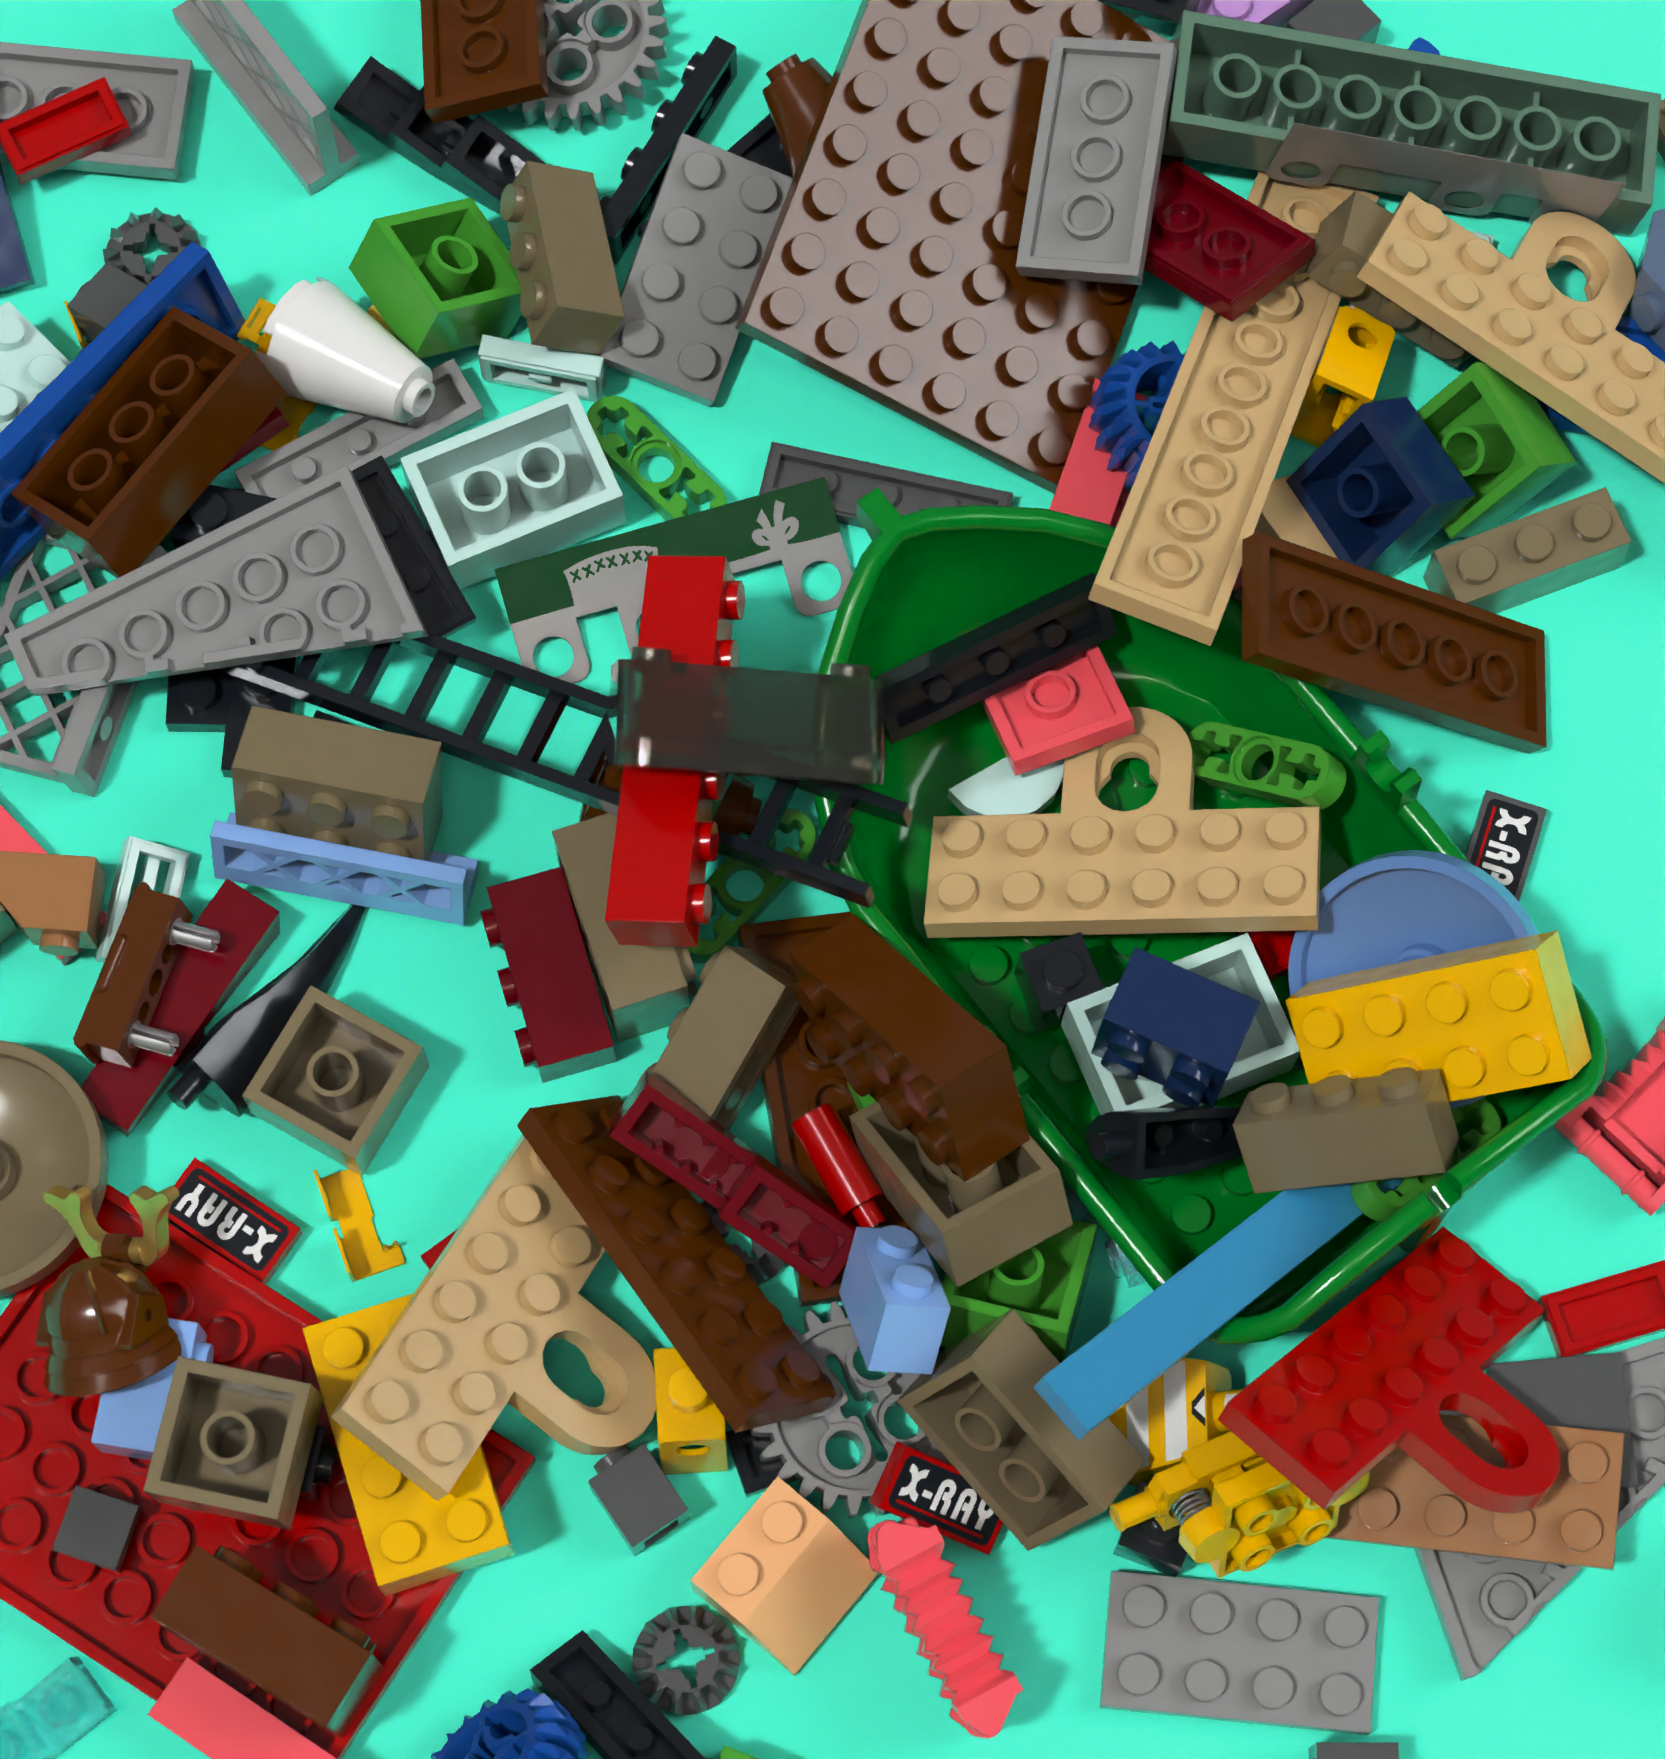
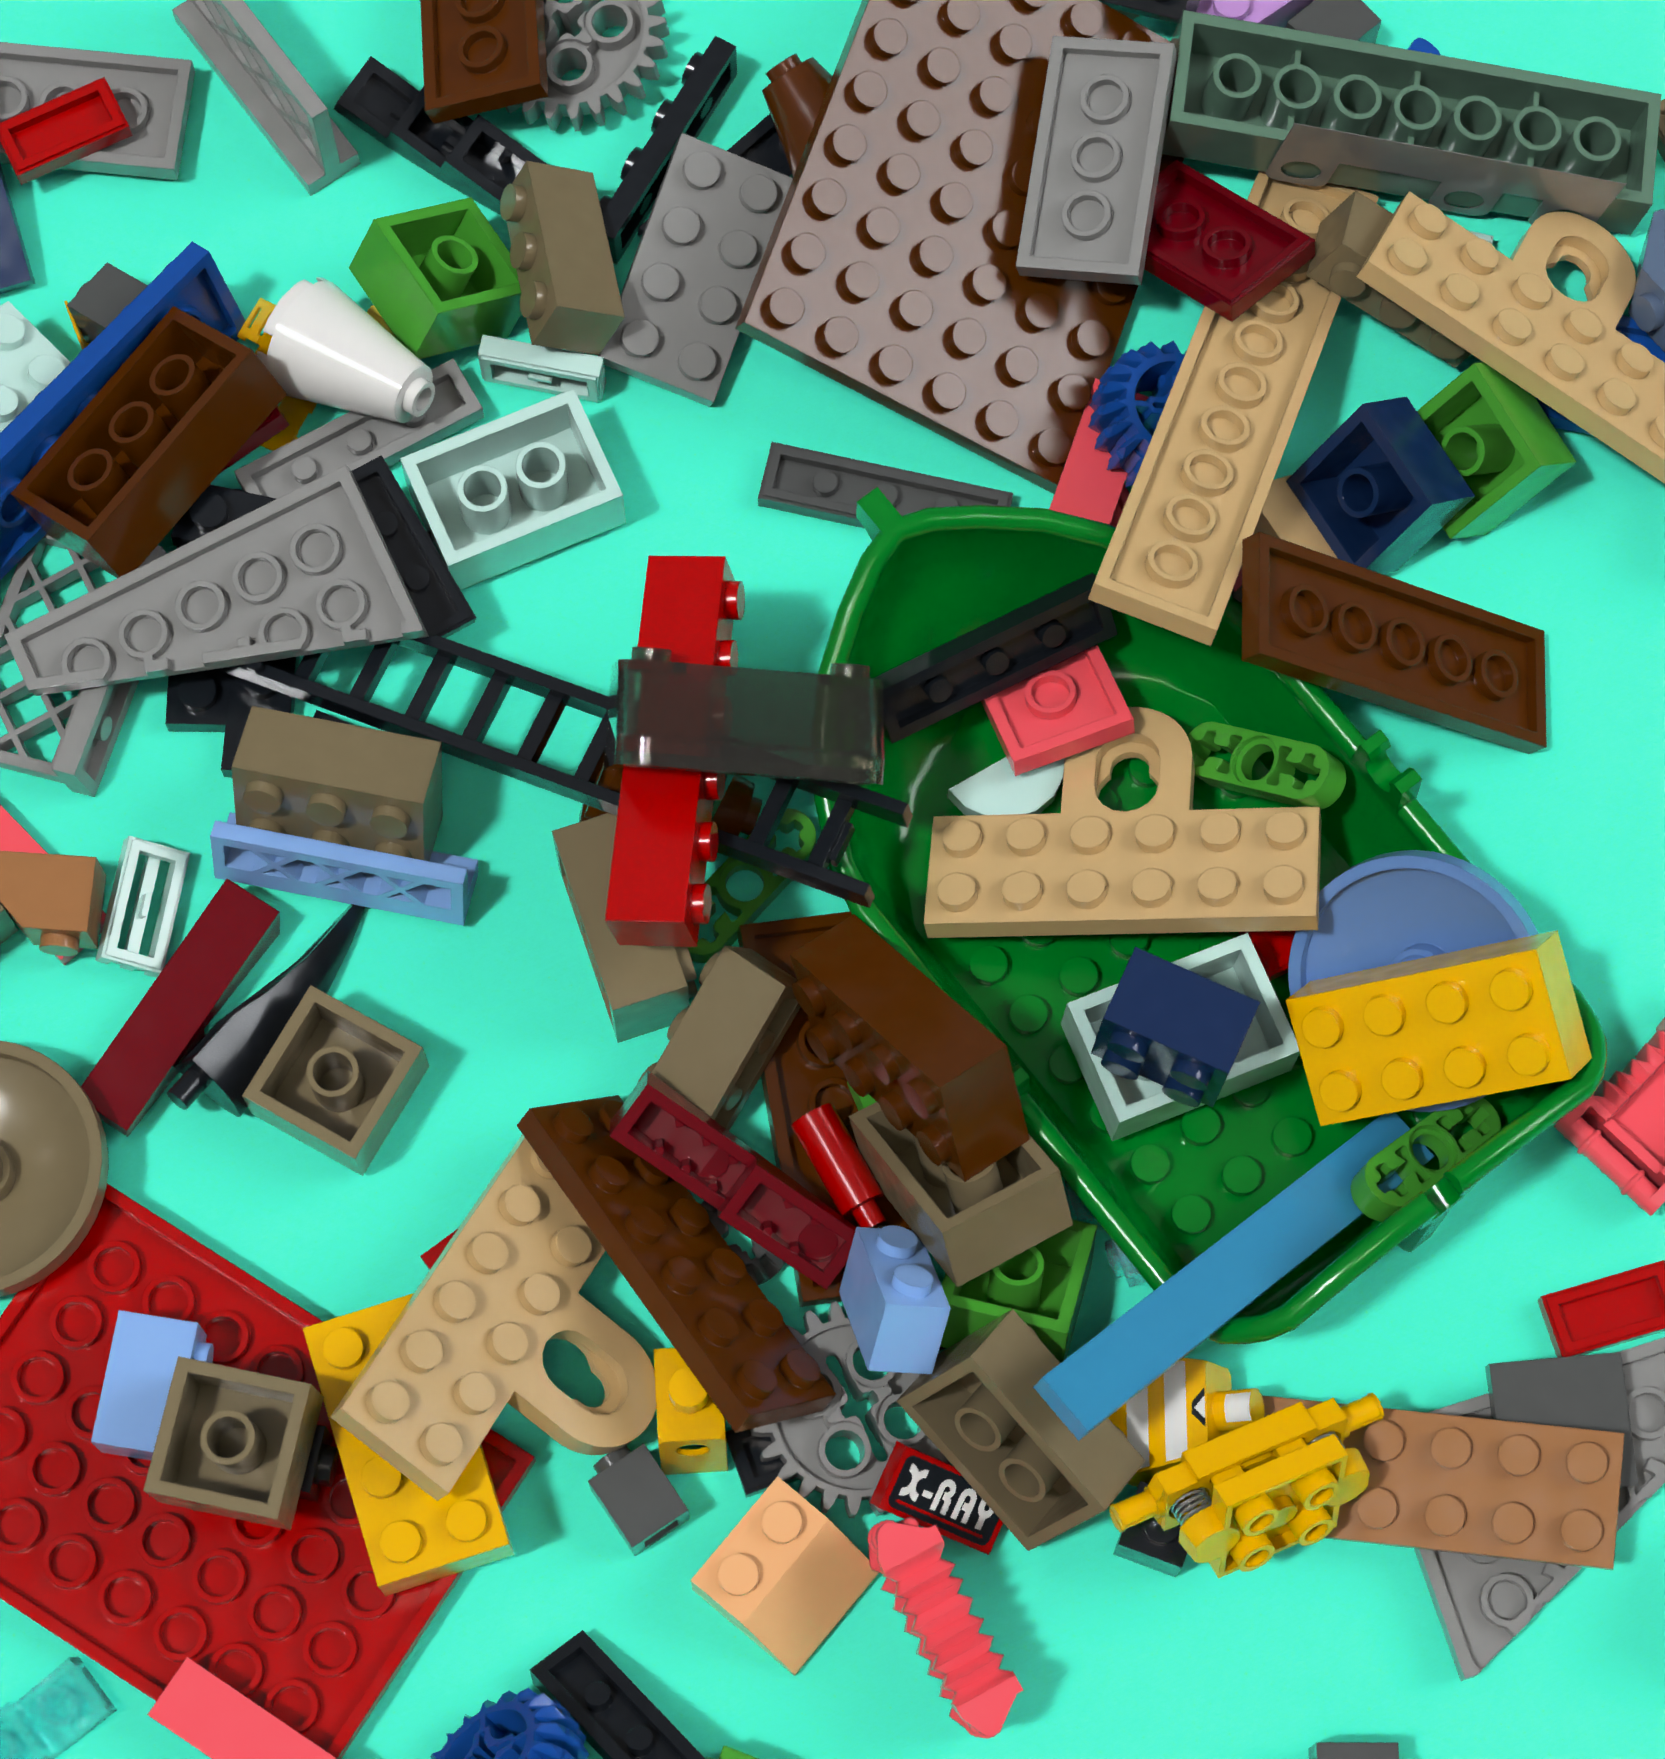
reddish brown helmet [35,1185,181,1396] -> none
dark grey tile [52,1485,142,1573] -> none
reddish brown piece [73,882,220,1068] -> none
dark grey gear [103,207,201,285] -> none
reddish brown brick [151,1545,385,1738] -> none
tile [168,1157,303,1285] -> none
yellow piece [313,1169,406,1282] -> none
dark red brick [480,867,617,1083] -> none
piece [494,477,853,684] -> none
bright green beam [586,396,727,521] -> none
dark grey gear [632,1606,740,1715] -> none
black brick [1014,932,1103,1033] -> none
black piece [1085,1106,1242,1180] -> none
light grey plate [1099,1571,1379,1735] -> none
red plate [1218,1226,1560,1514] -> none
dark tan brick [1233,1067,1459,1193] -> none
yellow torso [1290,302,1396,448] -> none
dark tan brick [1423,487,1632,614] -> none
tile [1465,790,1547,901] -> none

